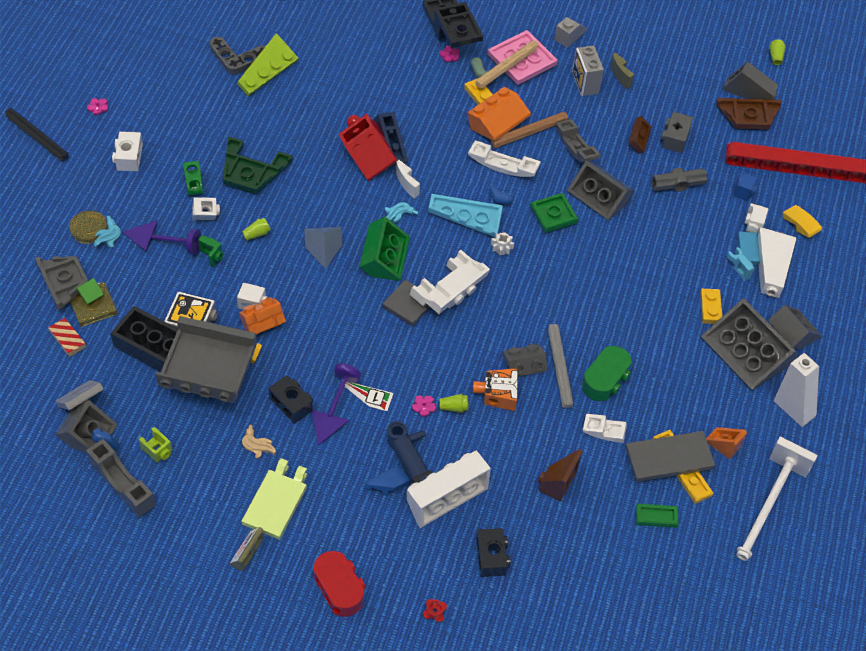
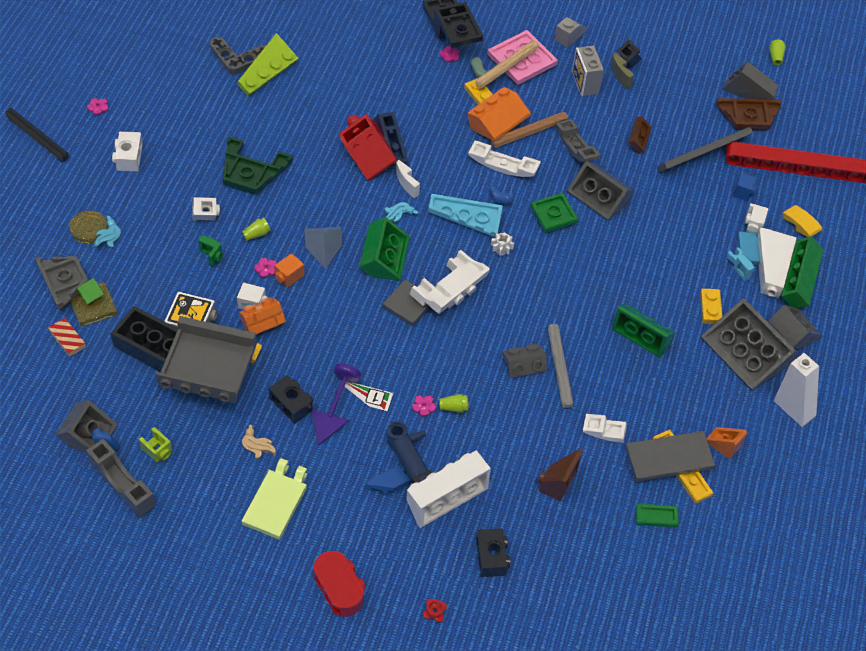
light grey tile [55,380,103,410] -> none
dark purple piece [123,220,202,255] -> none
green leg [183,161,203,196] -> none
olive slope [229,527,264,571] -> none
torso [473,369,517,411] -> none
green brick [582,346,632,401] -> none
dark grey piece [651,168,707,191] -> none
dark grey brick [661,112,693,153] -> none
white tile [736,437,818,561] -> none
none -> dark pink plant [254,258,277,277]
none -> orange brick [275,253,305,288]
none -> green slope [612,304,675,358]
none -> black brick [617,39,642,68]
none -> dark grey tile [657,127,753,172]
none -> green brick [781,236,824,309]

